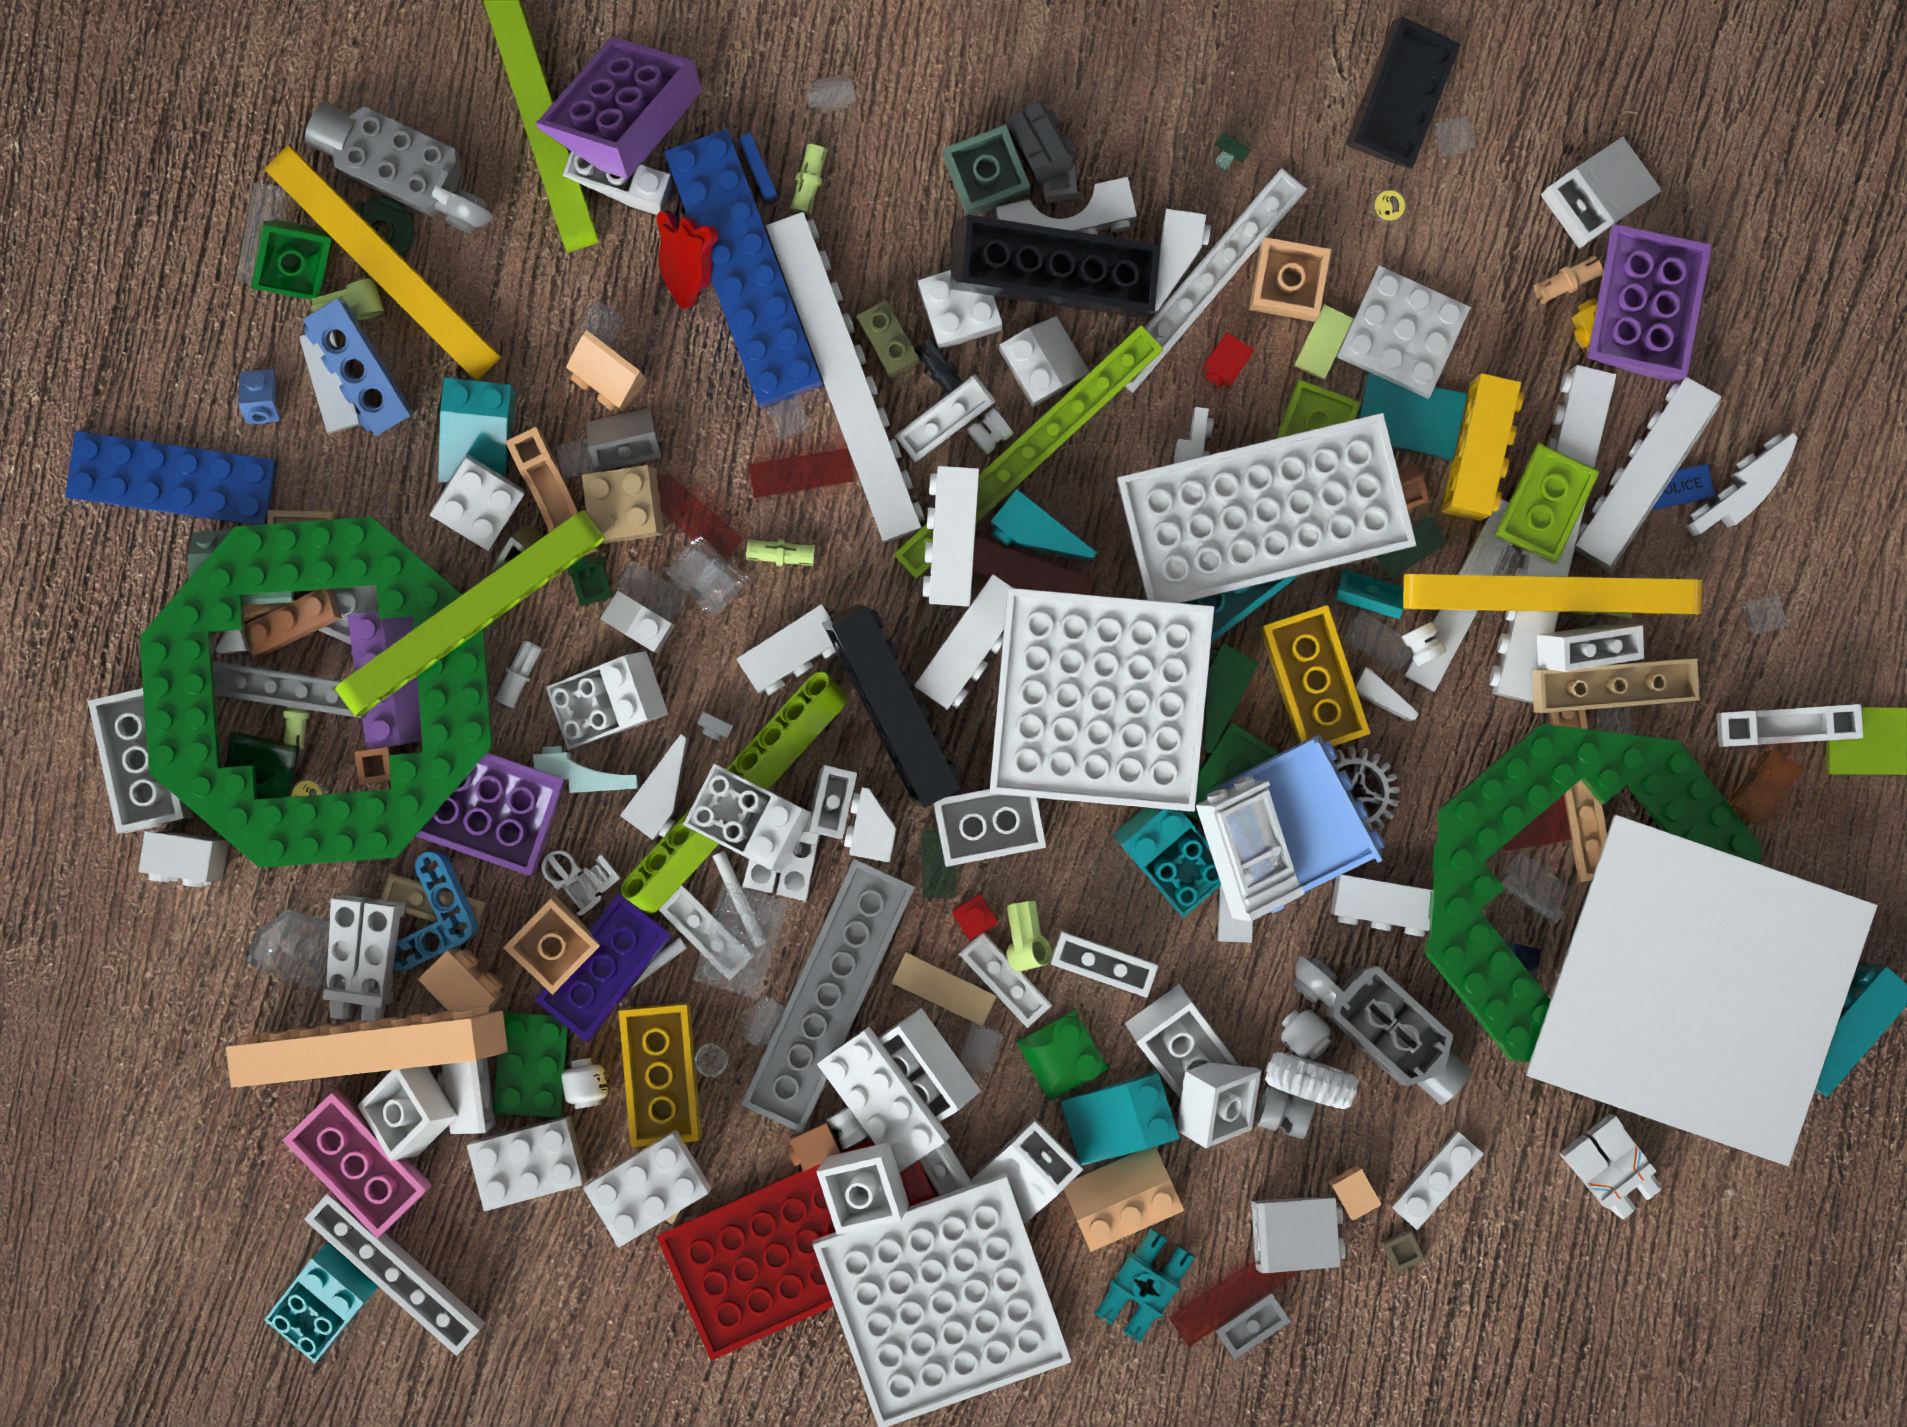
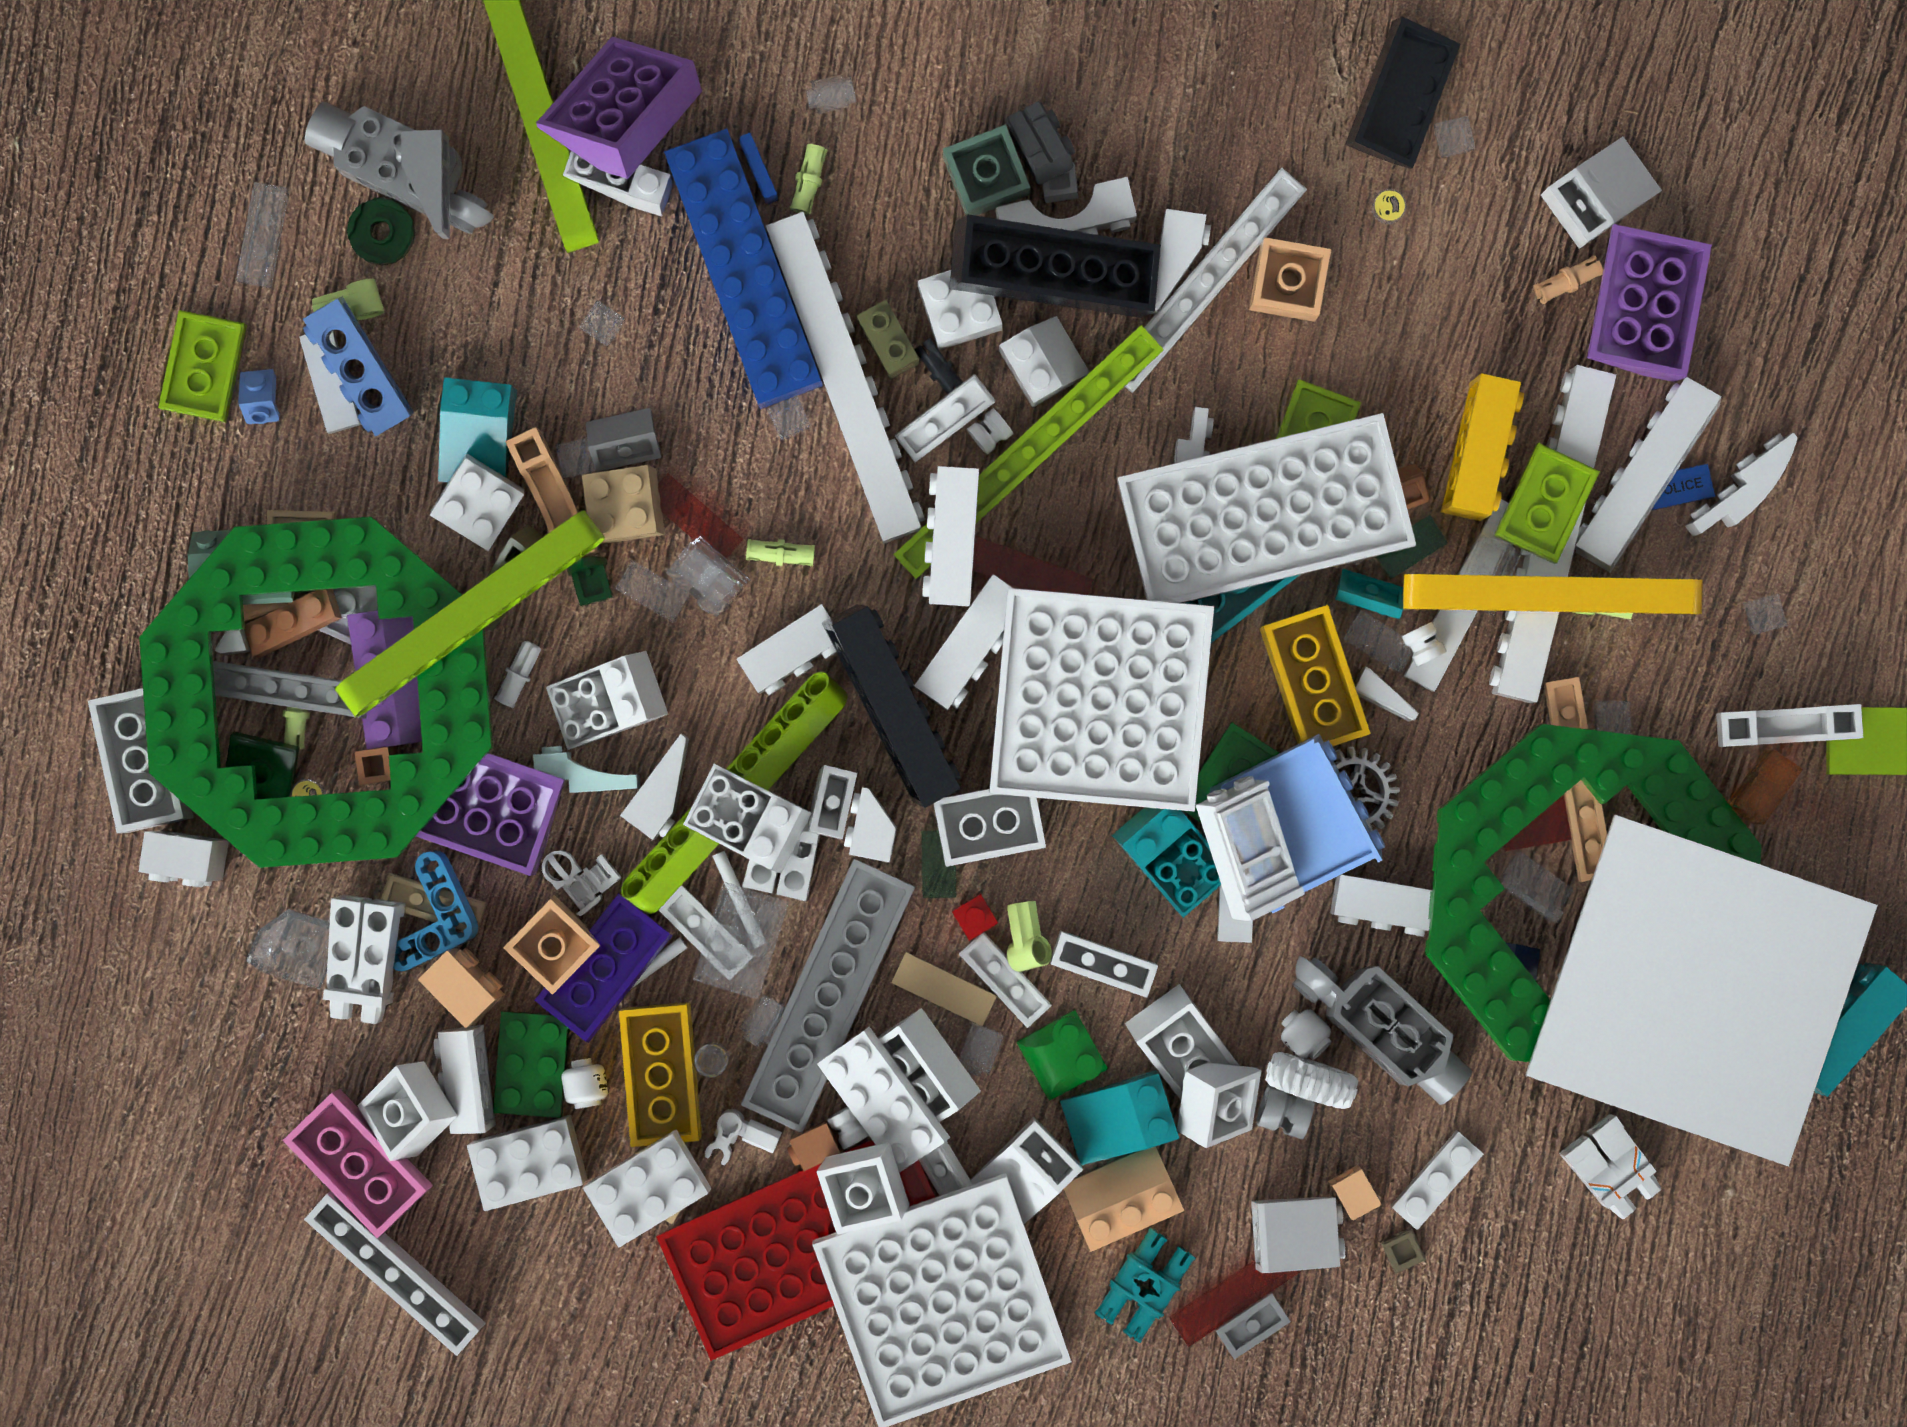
blue plate [65,431,277,525] -> none
light nougat brick [226,1006,508,1088] -> none
green slope [250,219,332,300] -> none
yellow beam [264,144,502,381] -> none
teal slope [264,1241,379,1363] -> none
light nougat slope [566,330,647,412] -> none
white slope [600,590,675,654] -> none
red tile [656,210,718,309] -> none
light grey plate [697,712,736,742] -> none
clear red tile [749,448,854,499] -> none
teal slope [990,489,1097,563] -> none
dark green slope [1200,644,1259,754] -> none
red brick [1202,332,1255,388] -> none
clear green tile [1214,132,1252,171] -> none
yellowish green tile [1294,304,1354,380] -> none
white plate [1337,266,1471,399] -> none
teal tile [1358,373,1468,460] -> none
tan piece [1532,658,1700,713] -> none
white brick [1537,622,1644,672] -> none
yellow bracket [1571,297,1598,351] -> none
none -> lime tile [158,310,247,423]
none -> light grey slope [396,130,450,239]
none -> white bar [705,1109,782,1165]

